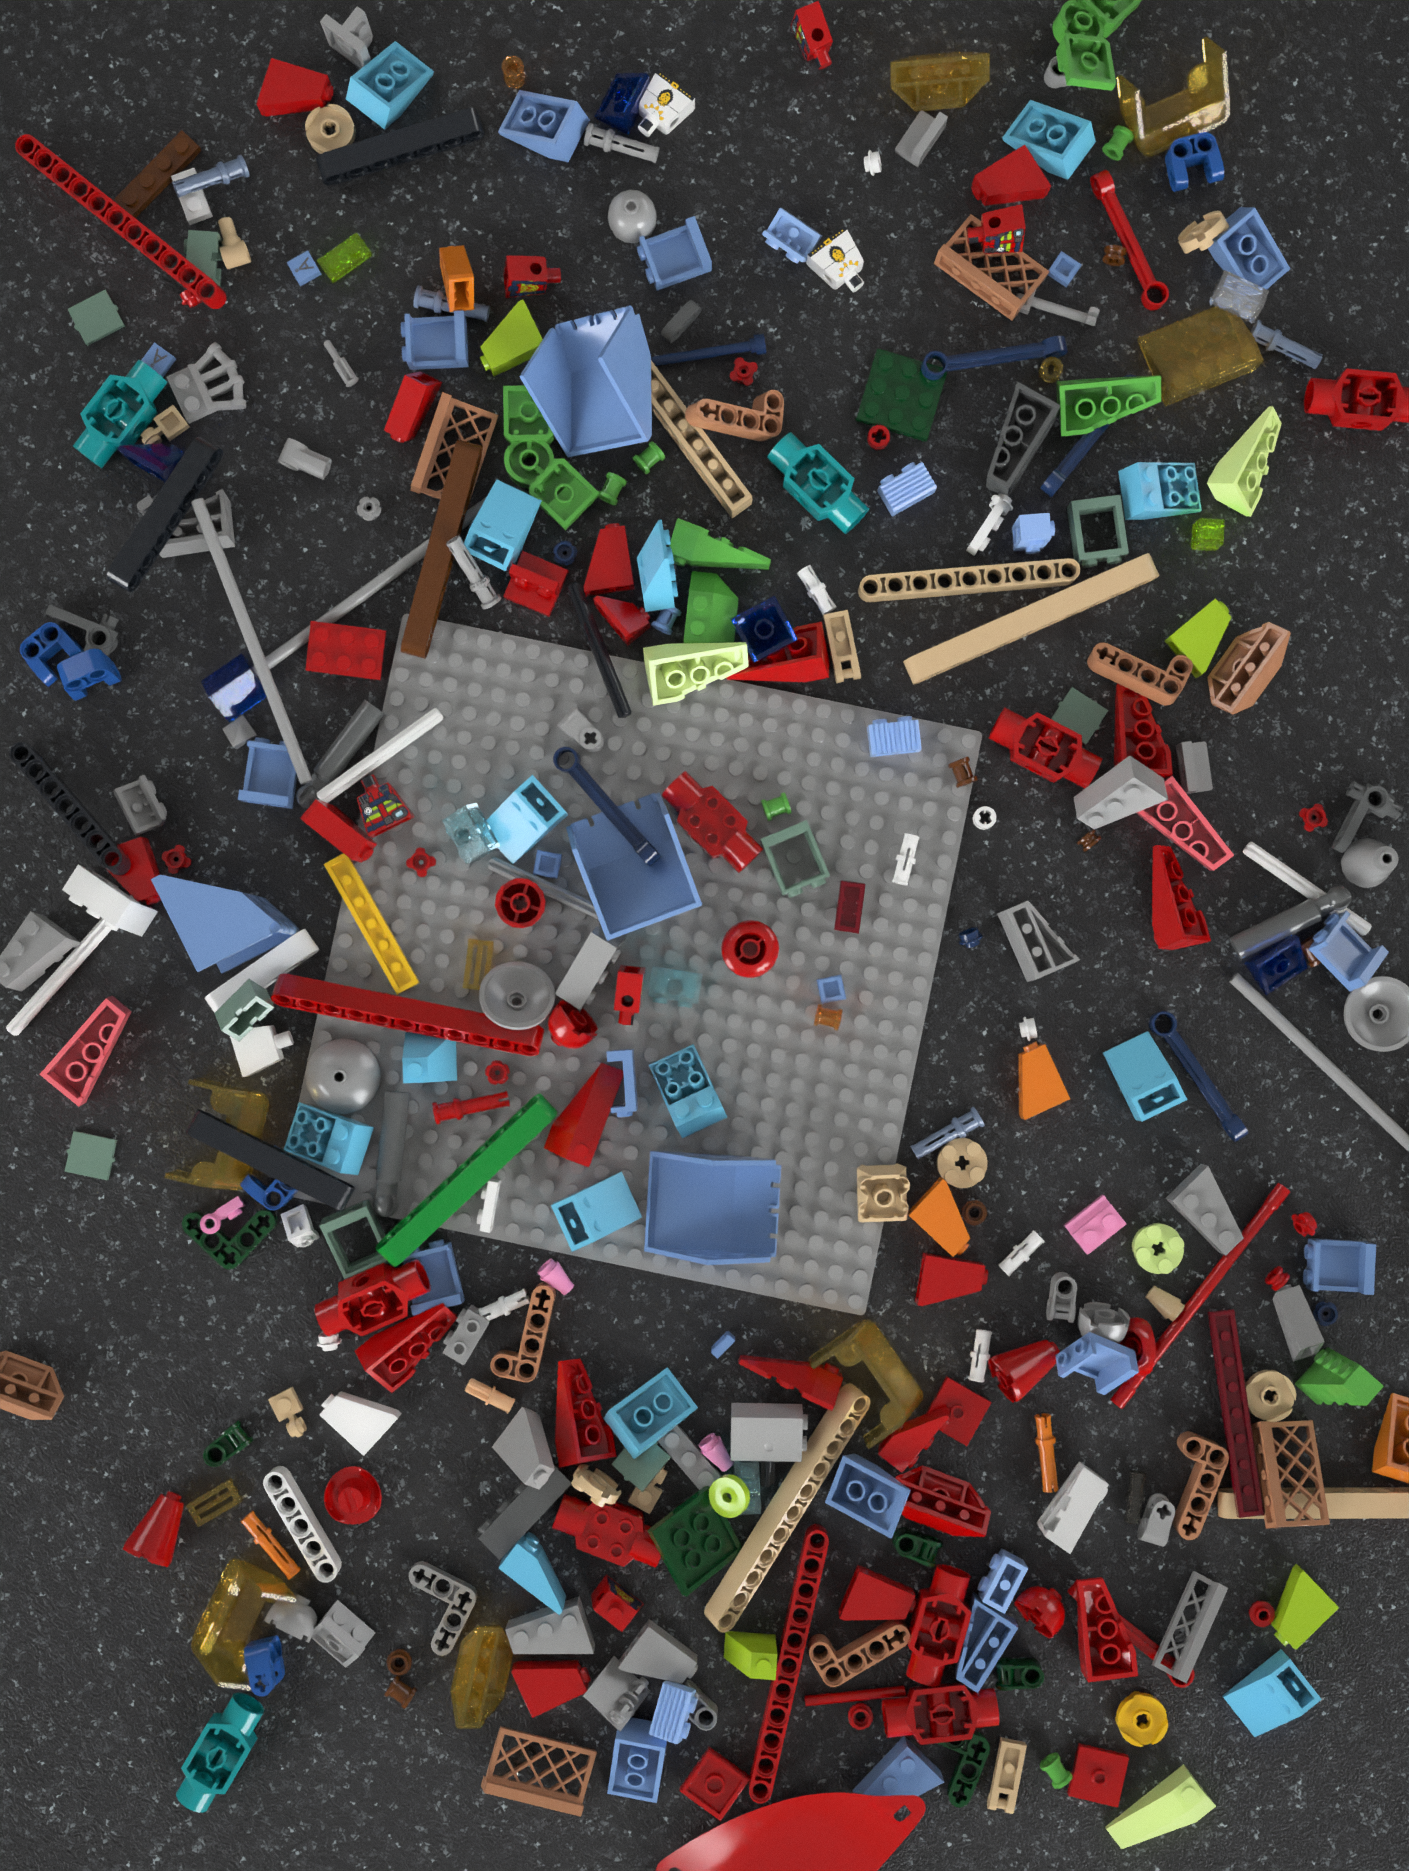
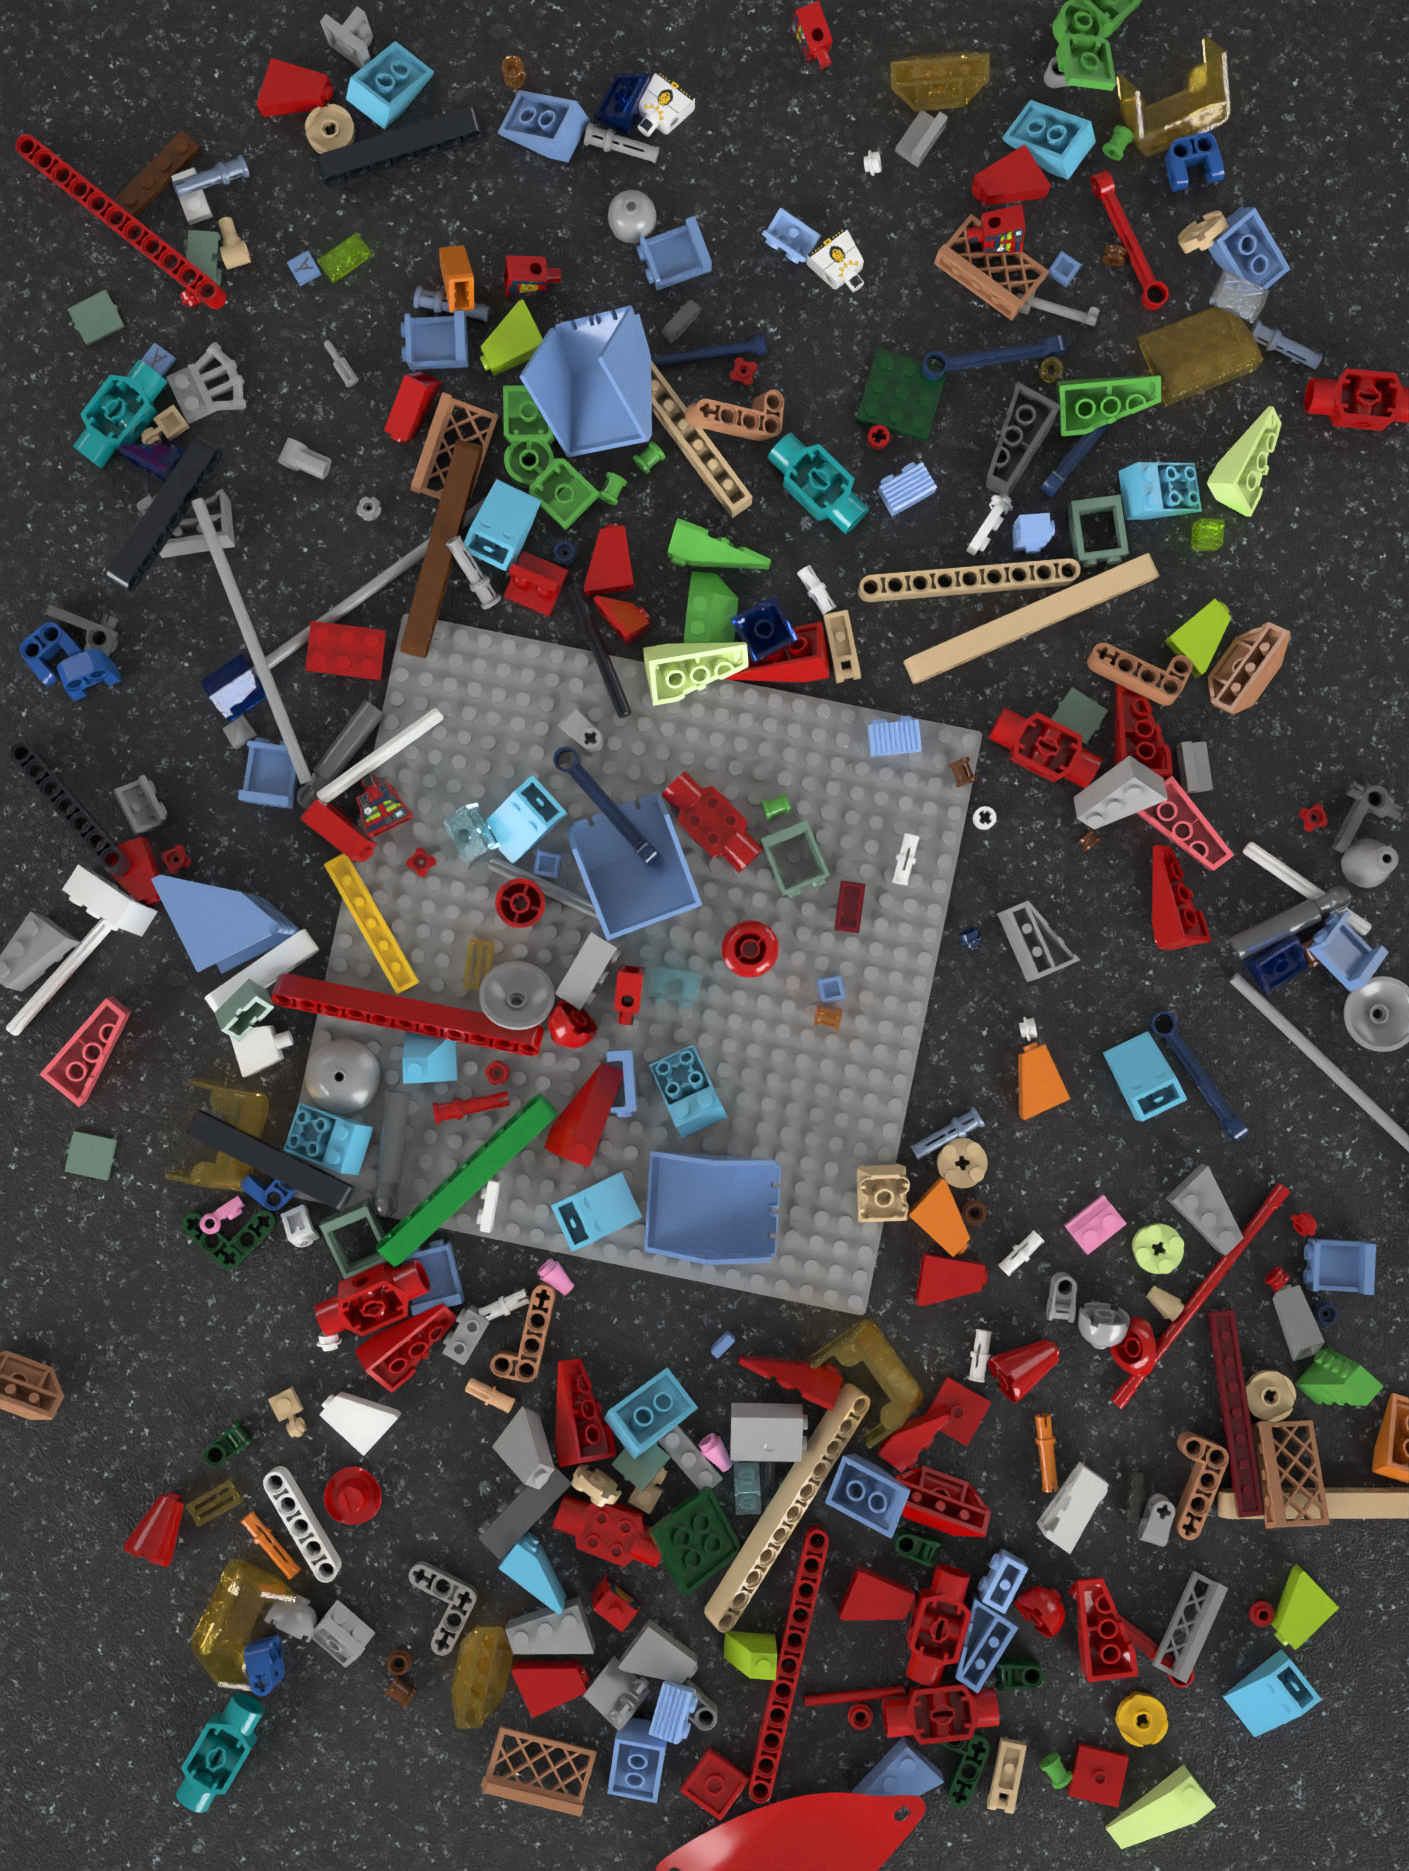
medium azure slope [637,520,678,612] -> none
medium blue bush [651,608,682,635] -> none
lime piece [709,1474,750,1518] -> none
nougat beam [808,1619,910,1687] -> none
medium blue panel [1055,1332,1139,1395] -> none

